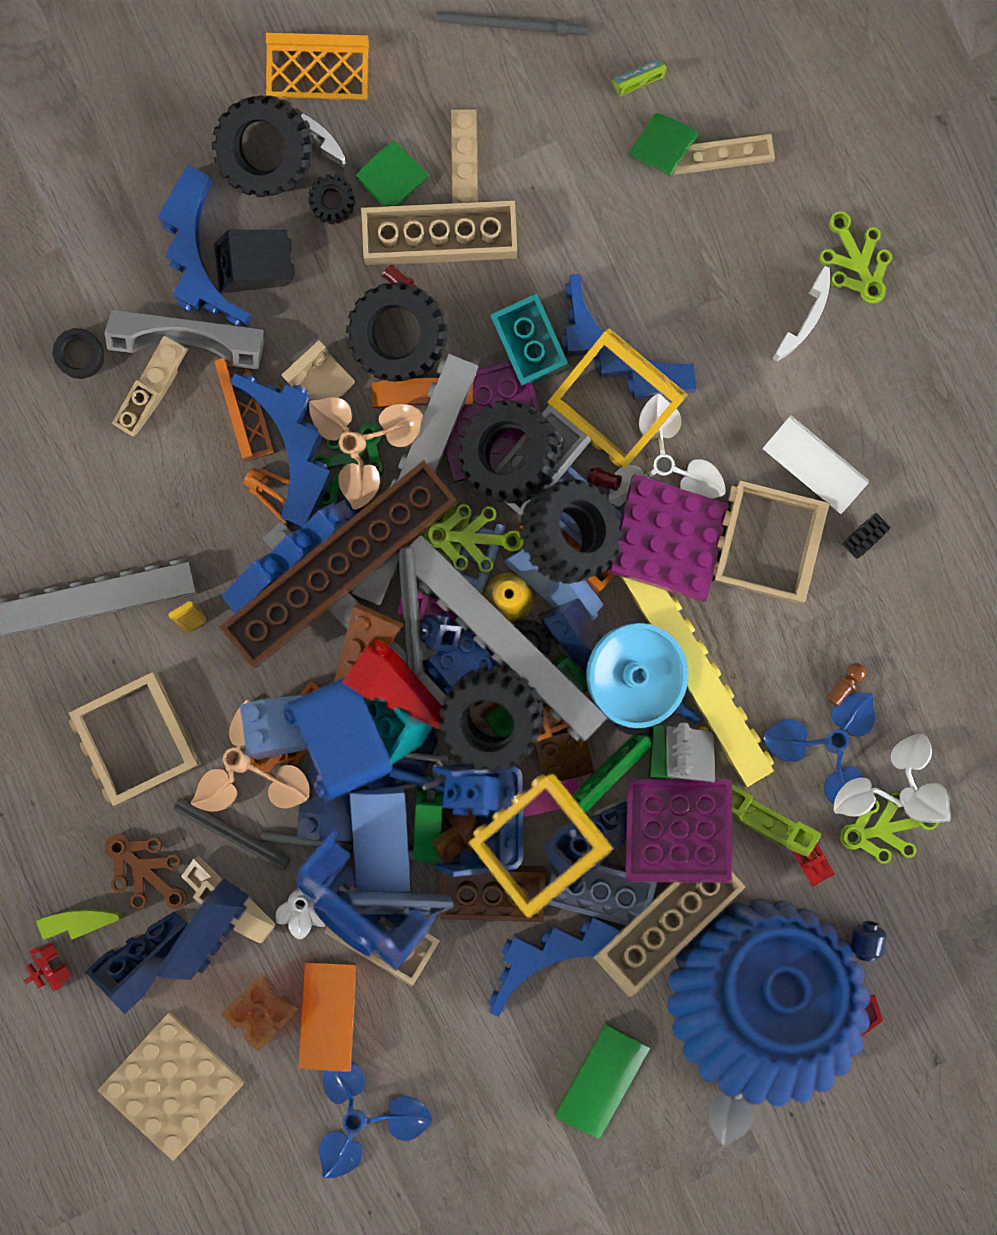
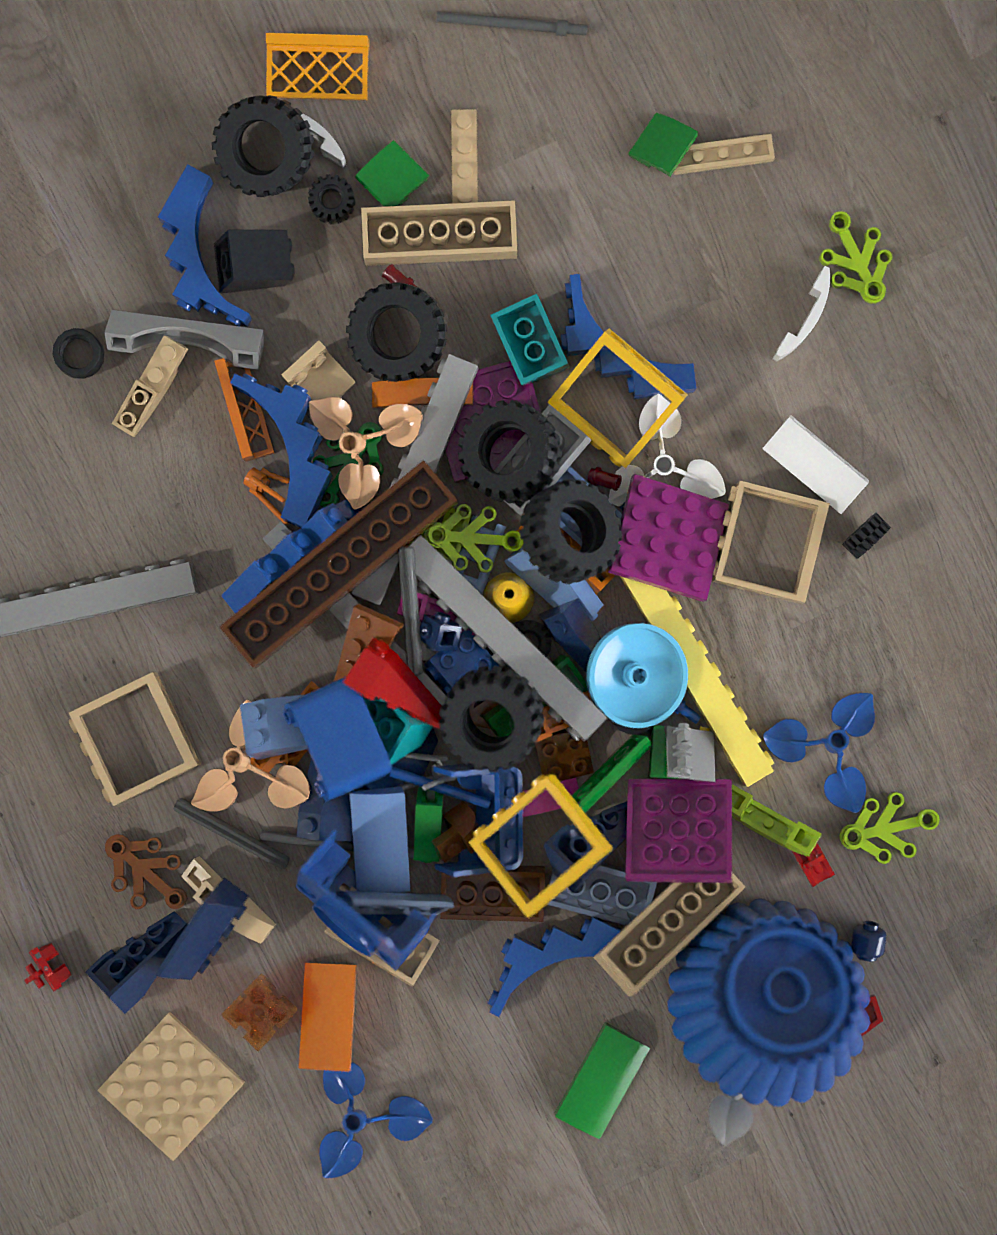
lime slope [36,908,125,940] -> none
yellow slope [168,601,207,633] -> none
white plate [275,890,326,939] -> none
blue brick [443,776,503,816] -> none
lime slope [612,60,667,96] -> none
dark orange pin [826,663,867,707] -> none
white plant [834,733,950,822] -> none

